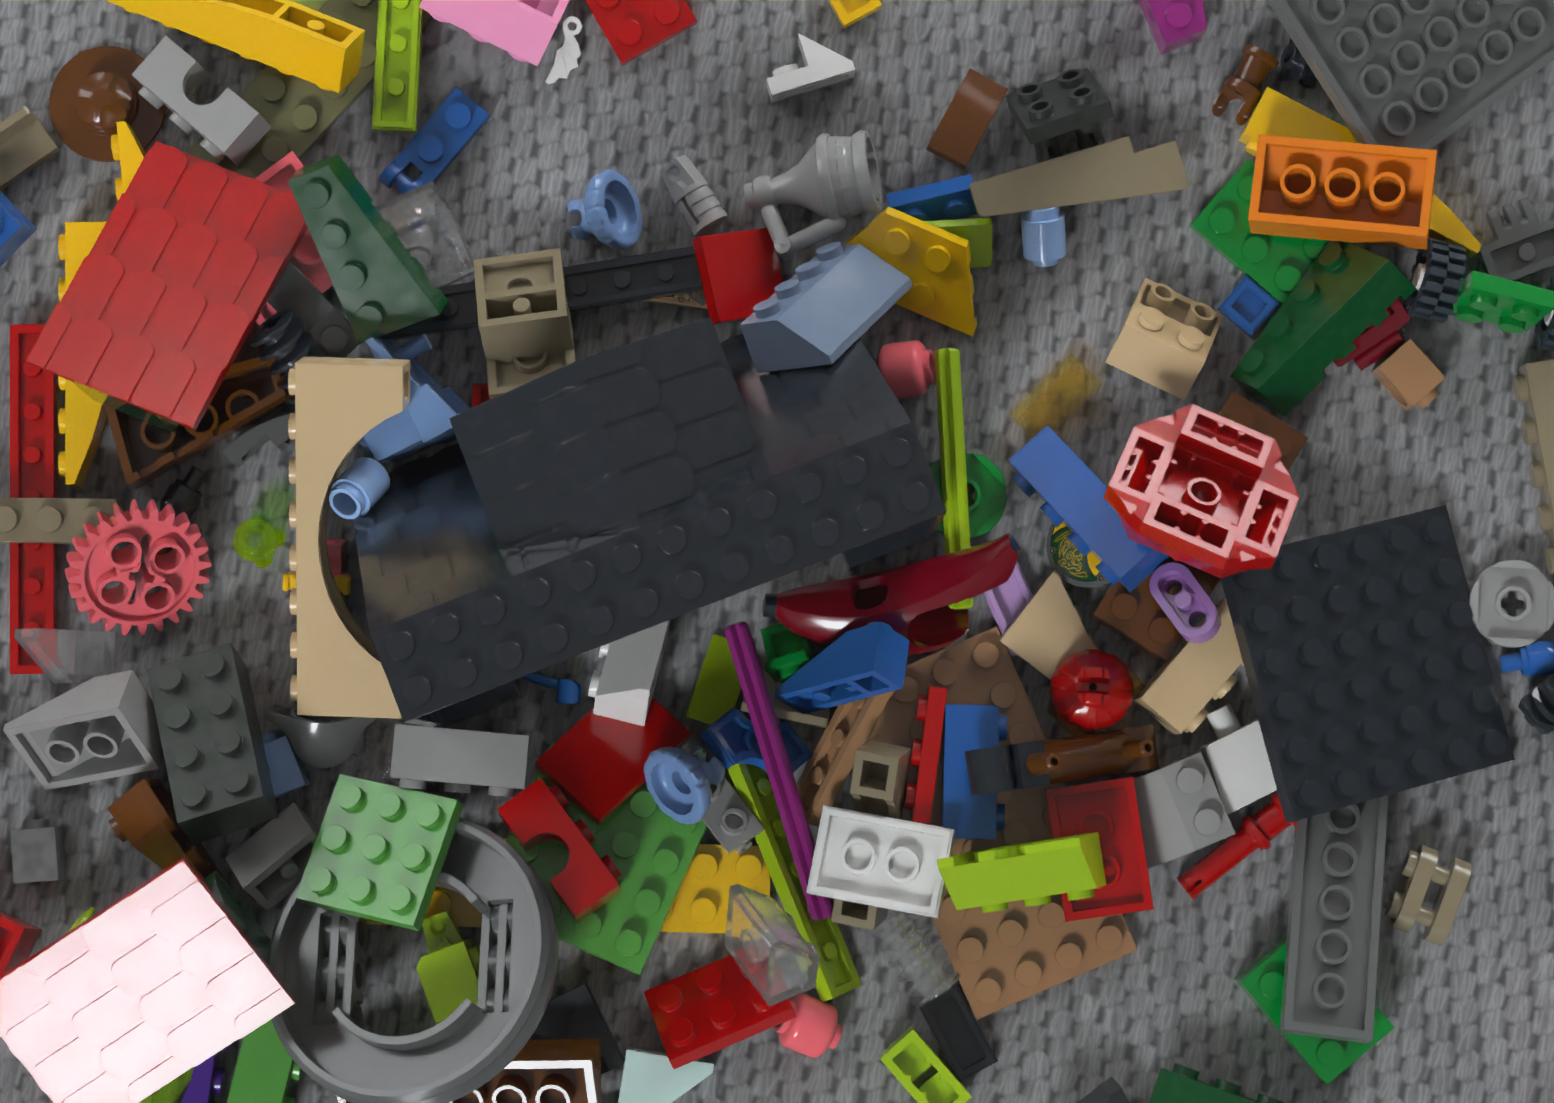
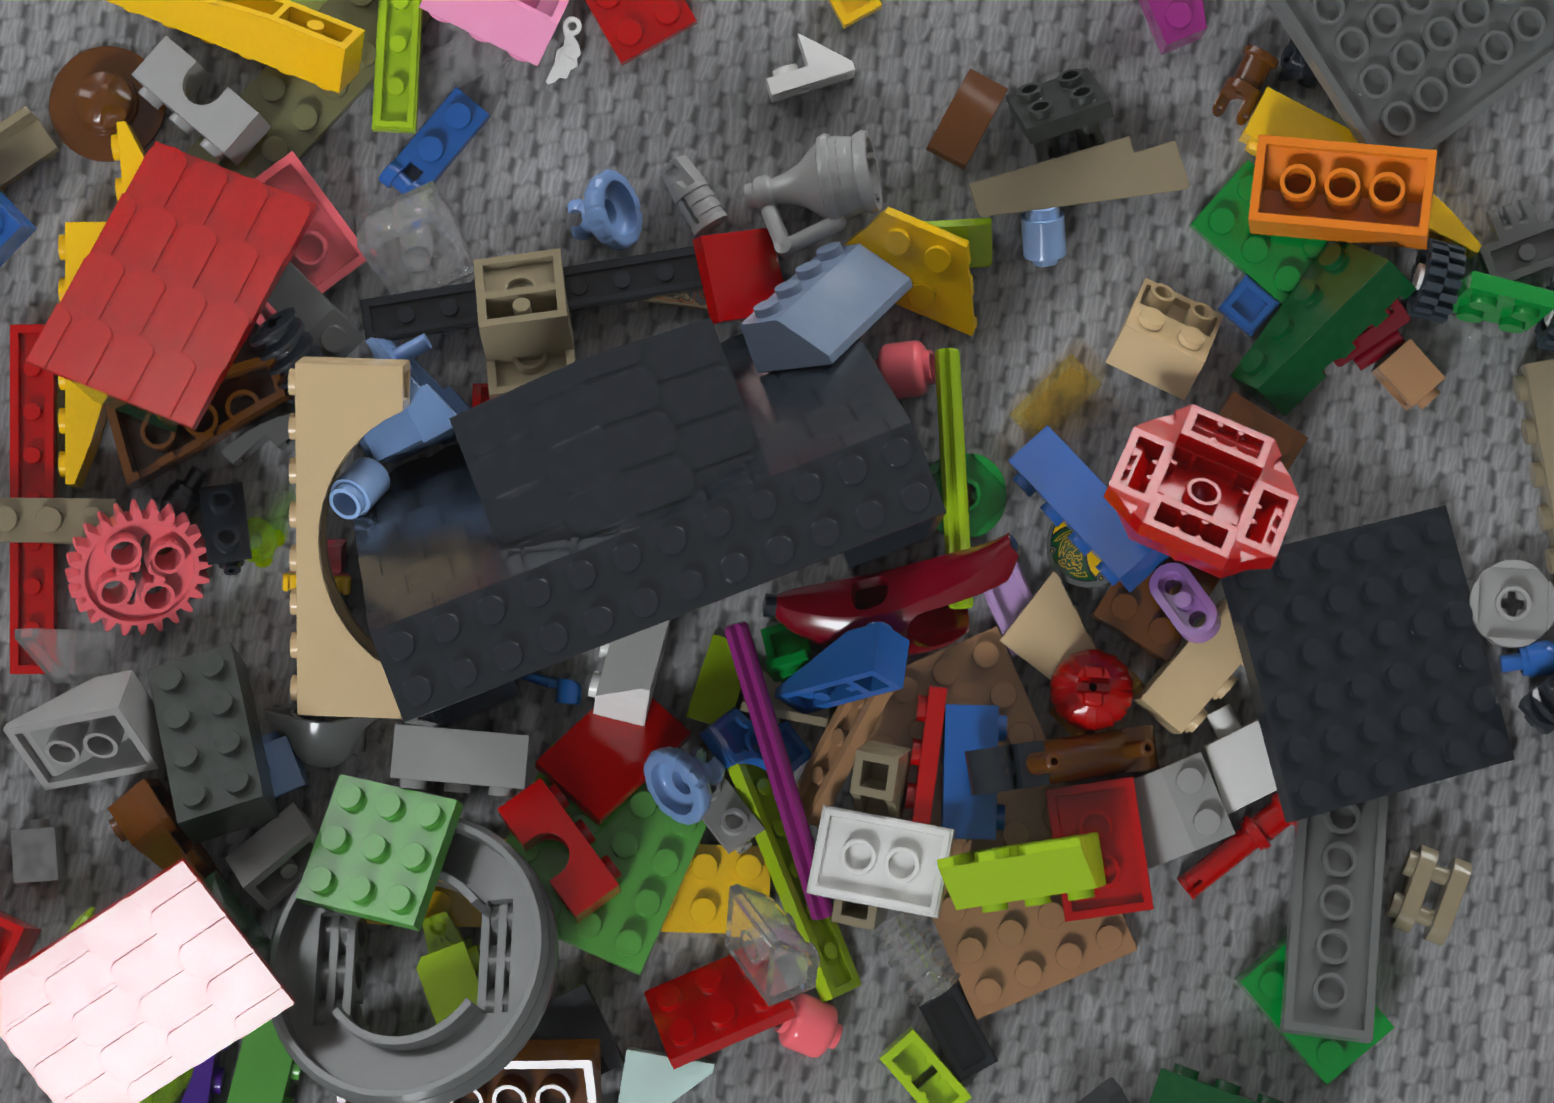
dark green wedge [288,154,448,344] -> none
blue plate [886,174,978,221] -> none
none -> black hinge [199,482,253,575]

